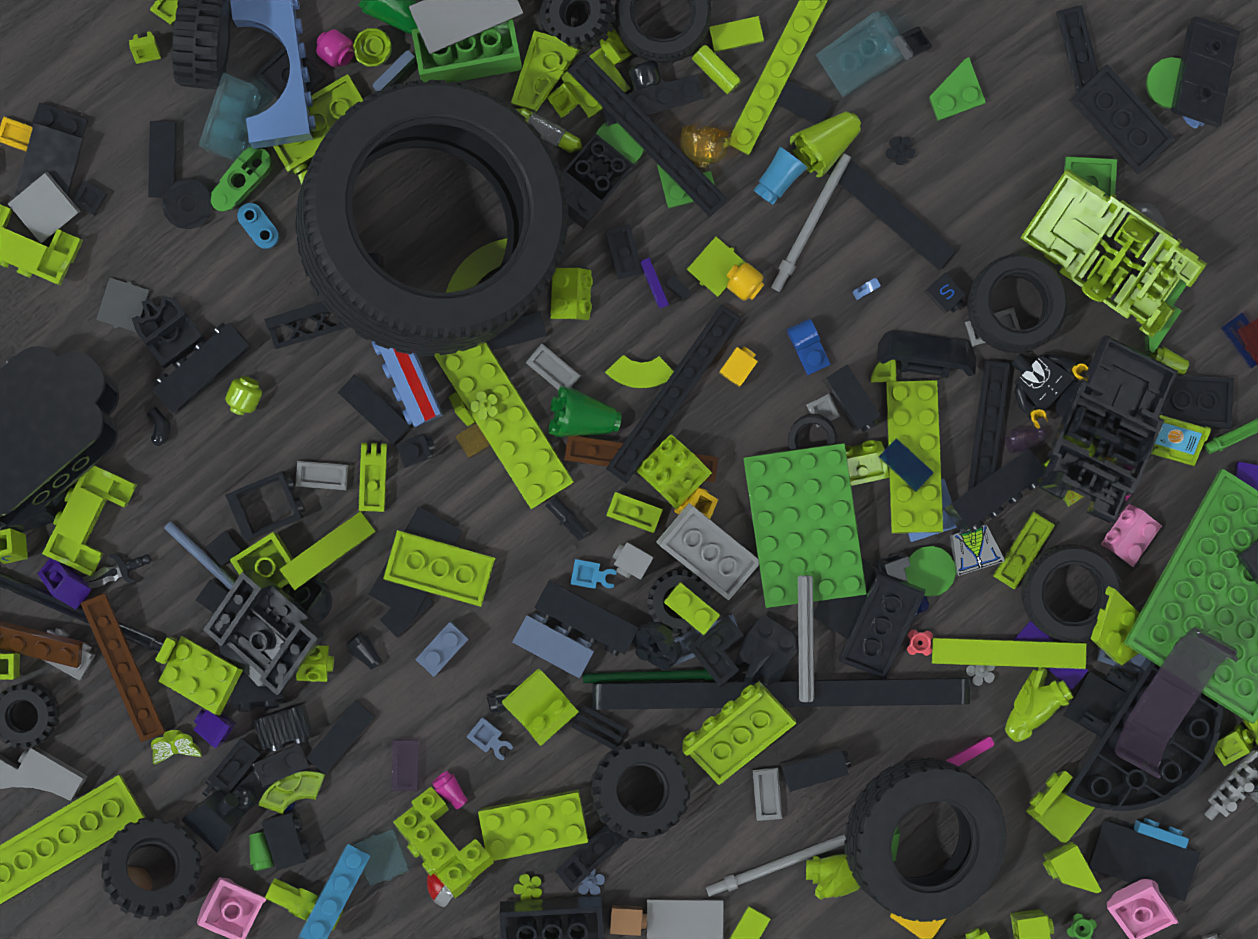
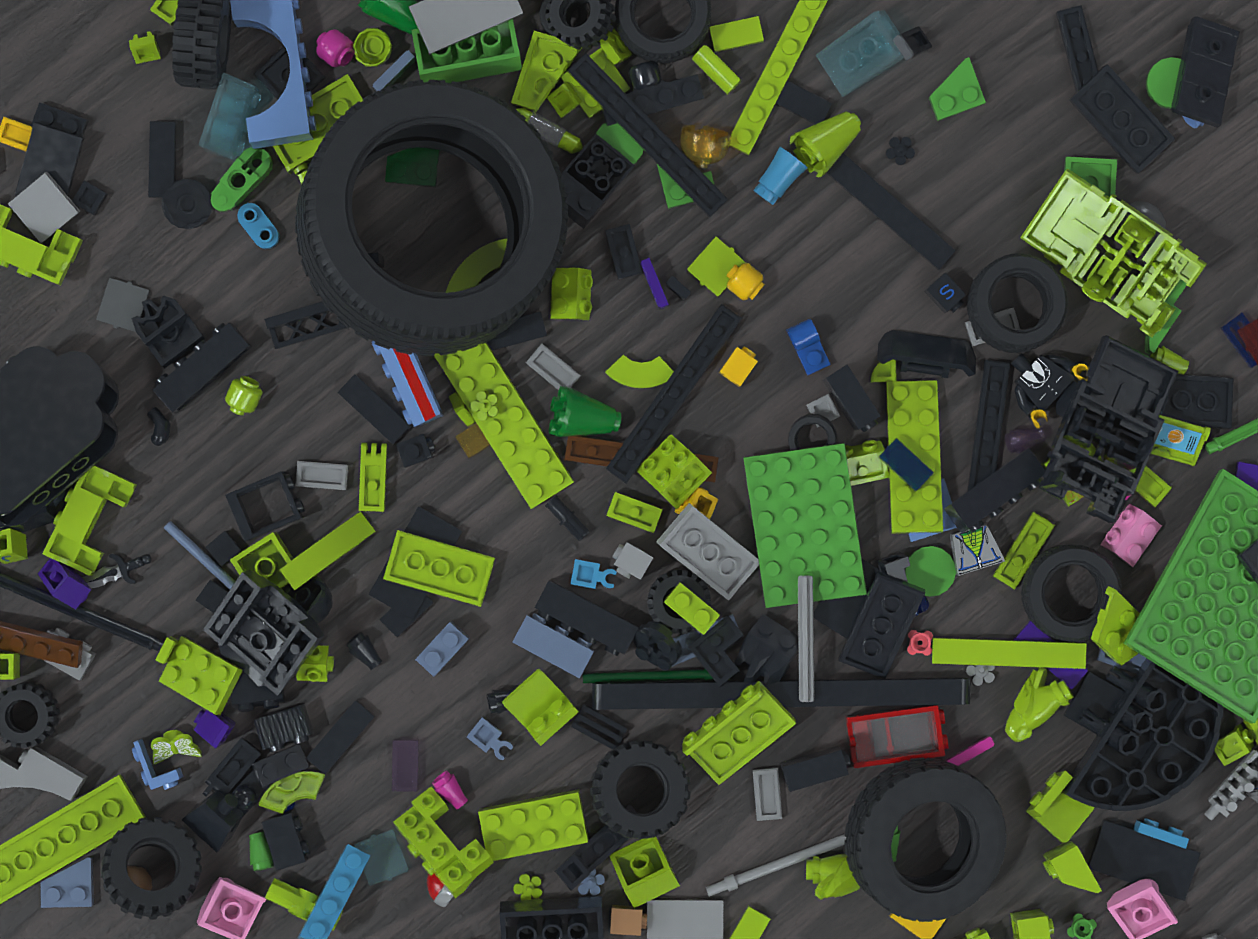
reddish brown plate [81,592,165,742] -> none
light grey bar [771,153,851,292] -> none
medium blue tile [853,278,881,300] -> none
clear purple windscreen [1115,626,1238,779] -> none
none -> sand blue wing [41,856,94,908]
none -> medium blue bracket [132,739,184,790]
none -> dark green wing [385,148,440,187]
none -> lime slope [610,836,680,908]
none -> clear door [845,705,949,768]
none -> lime tile [1130,466,1172,507]

